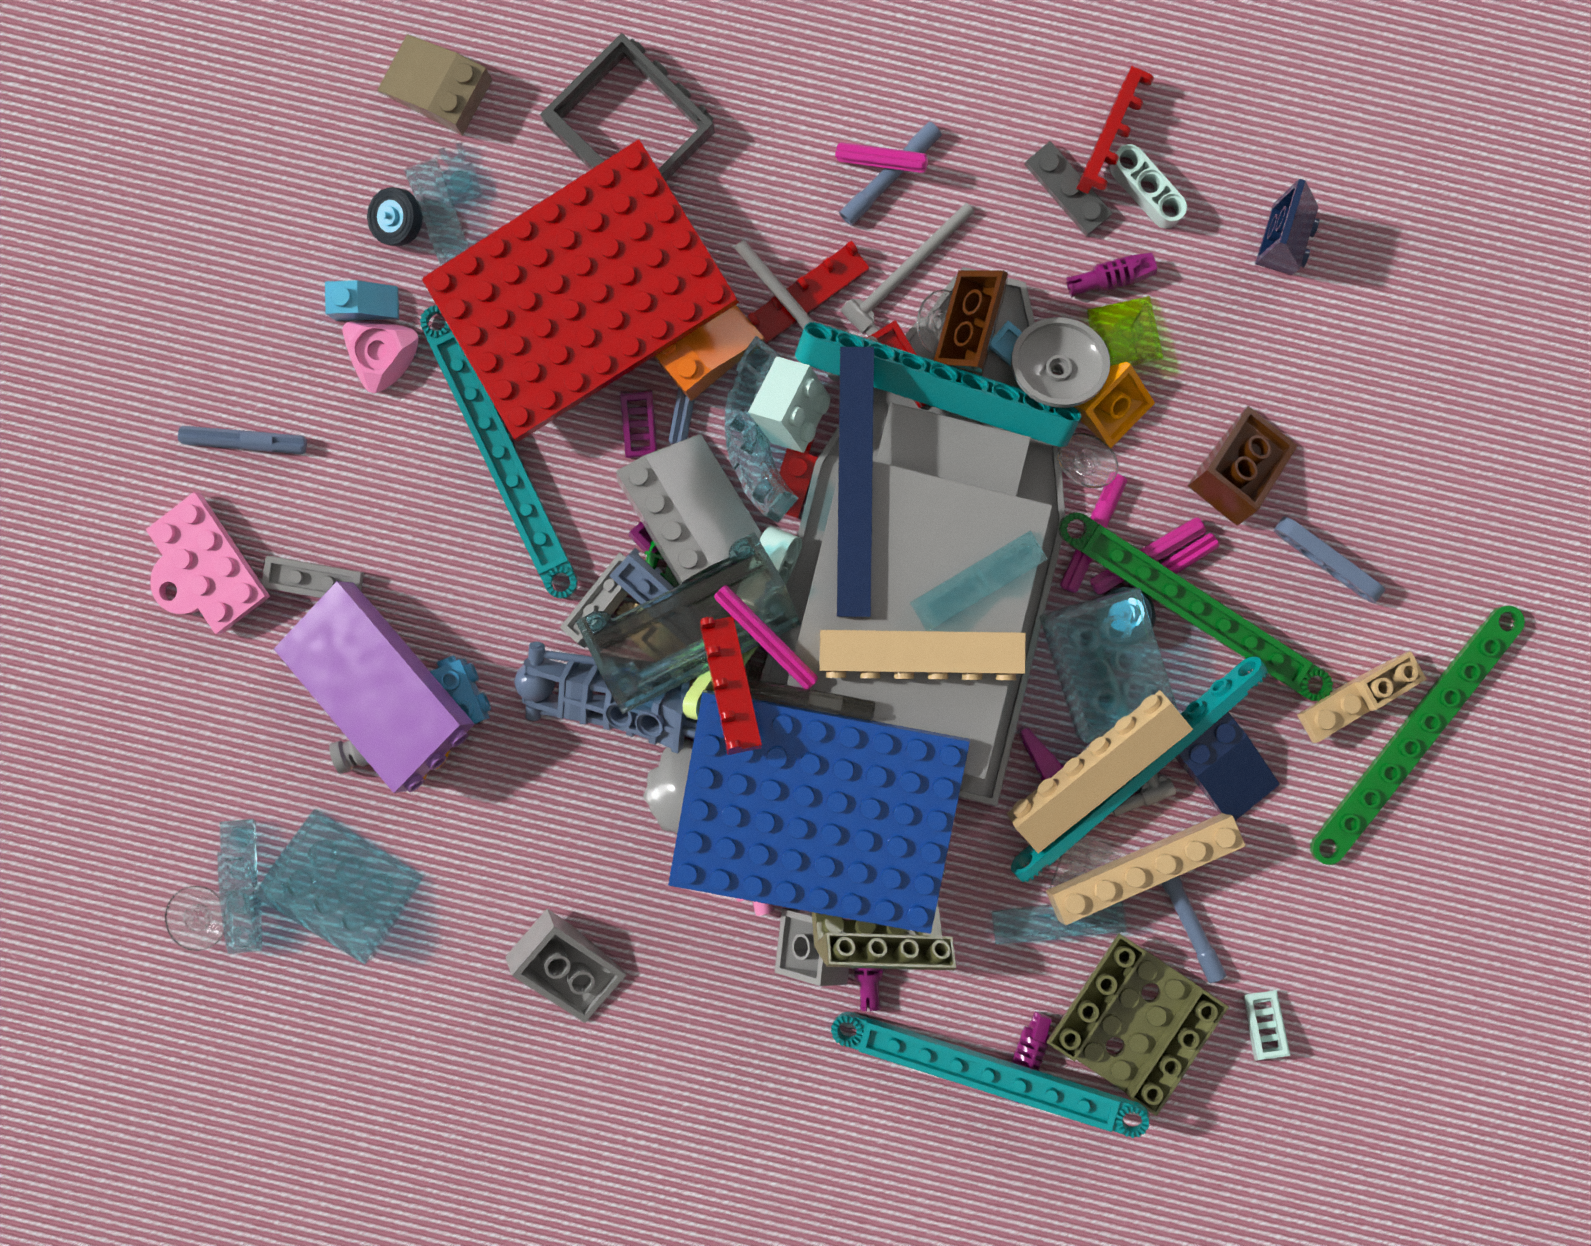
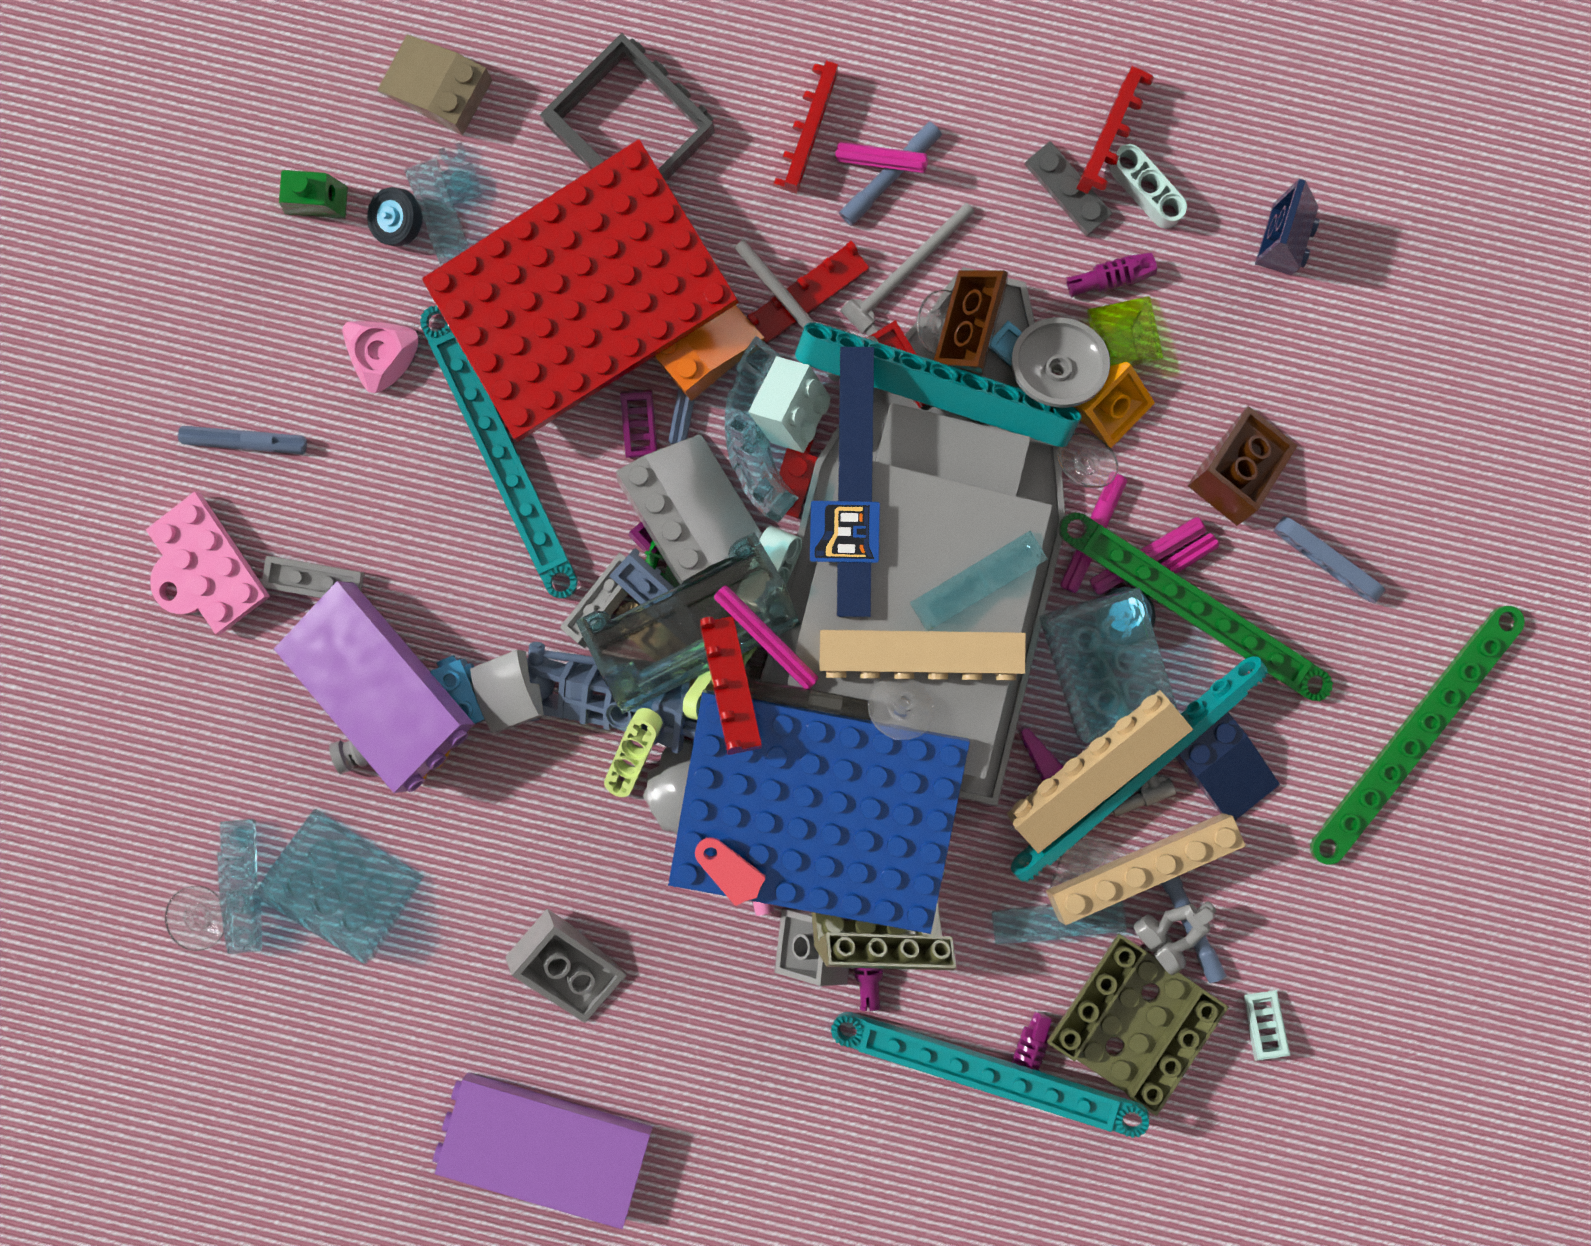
medium azure slope [325,280,399,321] -> none
tan slope [1297,651,1426,743] -> none
none -> green torso [279,170,348,219]
none -> medium lavender brick [432,1072,653,1230]
none -> light grey slope [470,650,544,733]
none -> yellowish green beam [604,708,663,797]
none -> coral piece [695,837,765,906]
none -> red hinge [773,60,838,194]
none -> sticker [810,501,880,563]
none -> clear dish [868,676,935,740]
none -> light grey piece [1134,901,1216,976]

